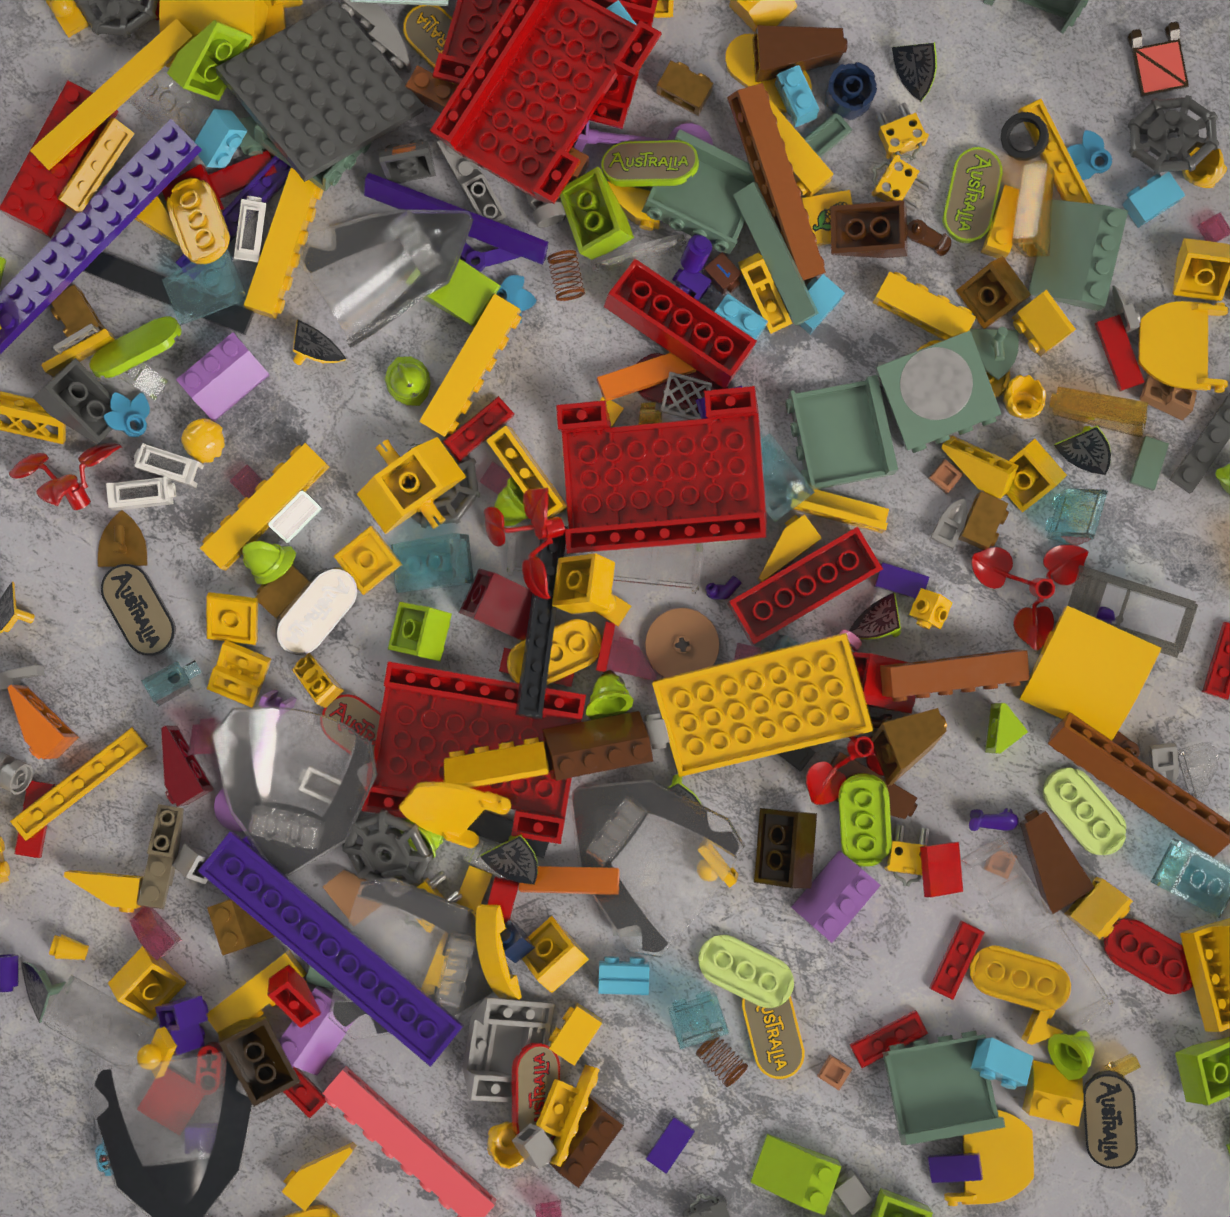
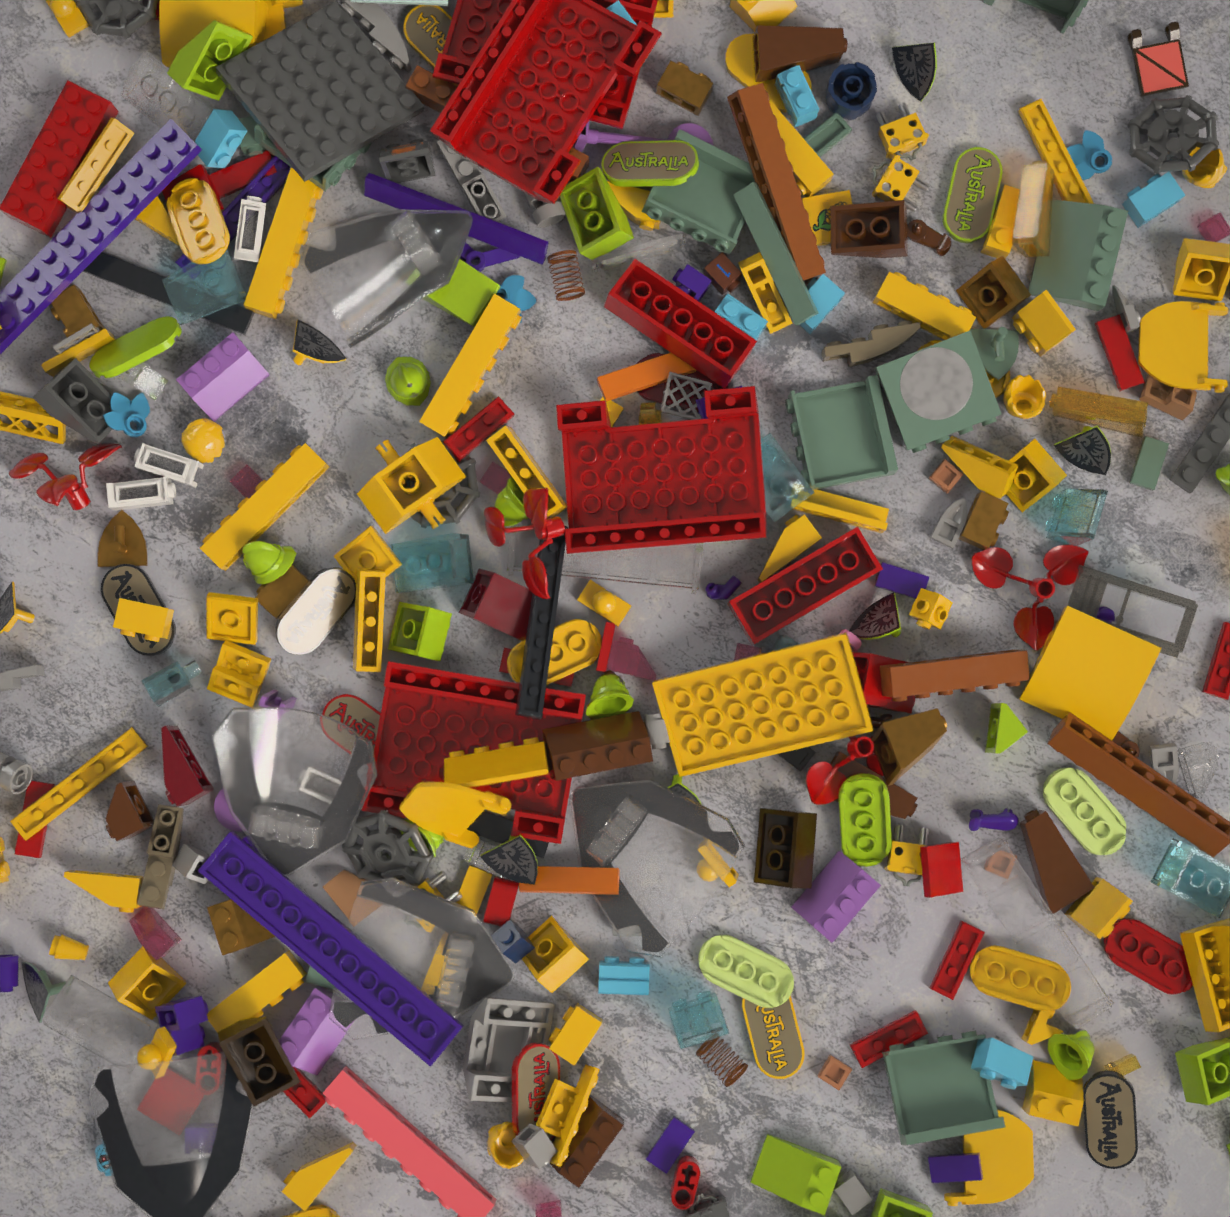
orange slope [7,684,79,759] -> none
yellow tile [30,19,194,170] -> none
clear pink slope [189,718,225,755] -> none
red slope [267,964,321,1028] -> none
slope [268,490,322,543] -> none
yellow slope [291,653,344,708] -> none
yellow slope [476,904,522,1000] -> none
yellow brick [552,553,615,614] -> none
medium nougat piece [645,608,719,678] -> none
dark purple brick [680,235,712,273] -> none
black tyre [1000,112,1049,161] -> none
none -> reddish brown slope [105,781,154,842]
none -> yellow brick [113,598,174,642]
none -> yellow brick [353,569,386,672]
none -> red beam [670,1155,700,1210]
none -> dark tan slope [821,320,920,367]

